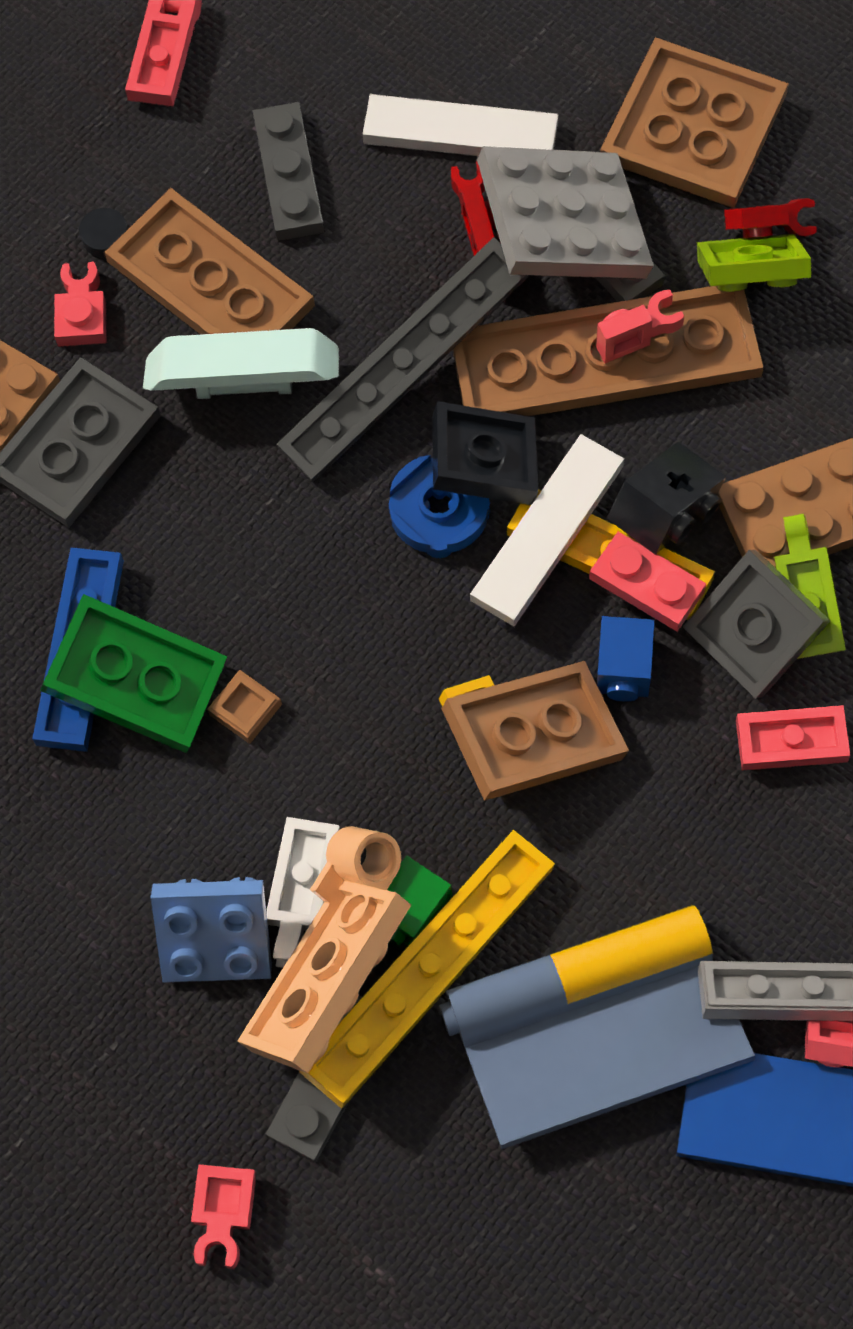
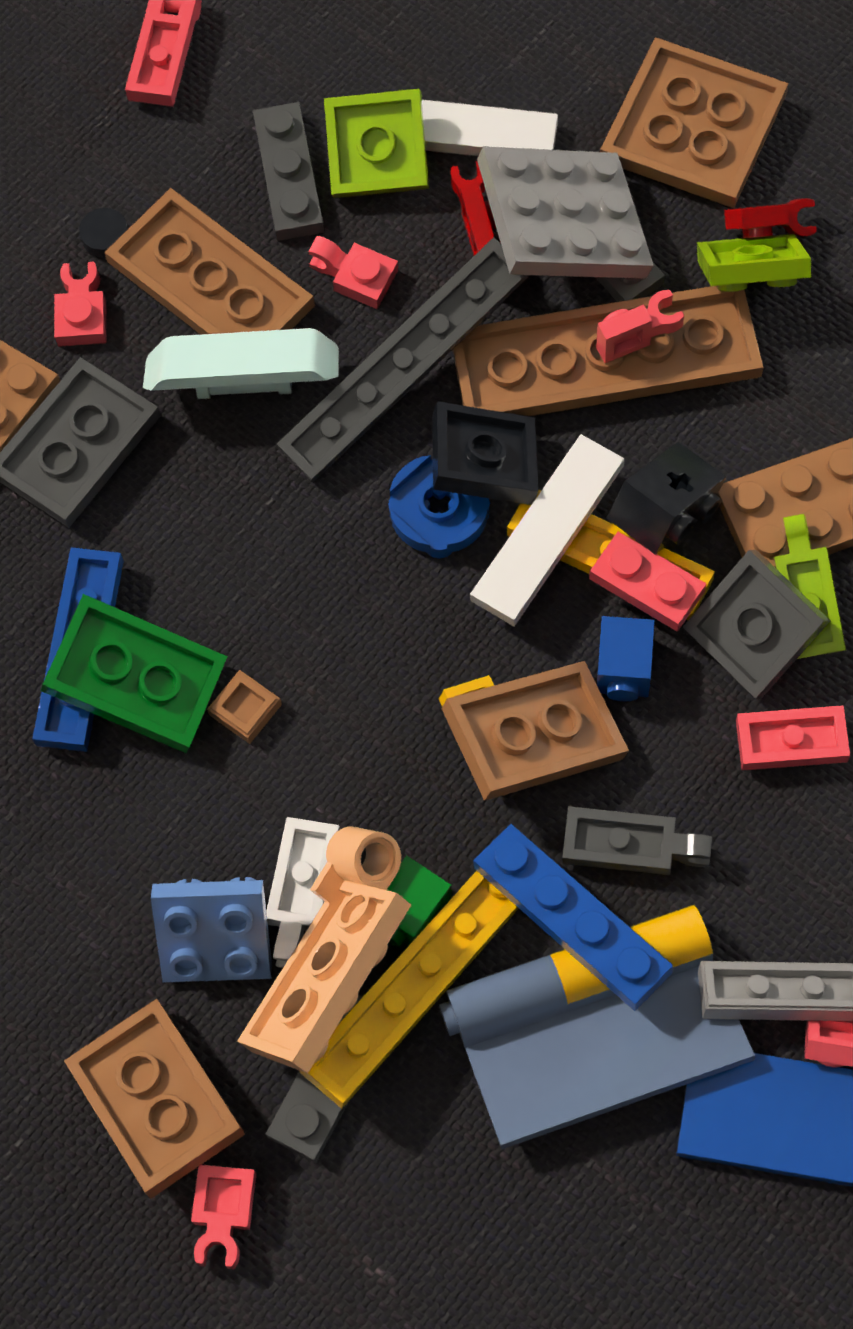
none -> medium nougat plate [64,999,245,1199]
none -> coral plate [308,236,398,309]
none -> lime plate [324,89,429,198]
none -> blue plate [473,824,673,1011]
none -> dark grey plate [562,806,712,875]

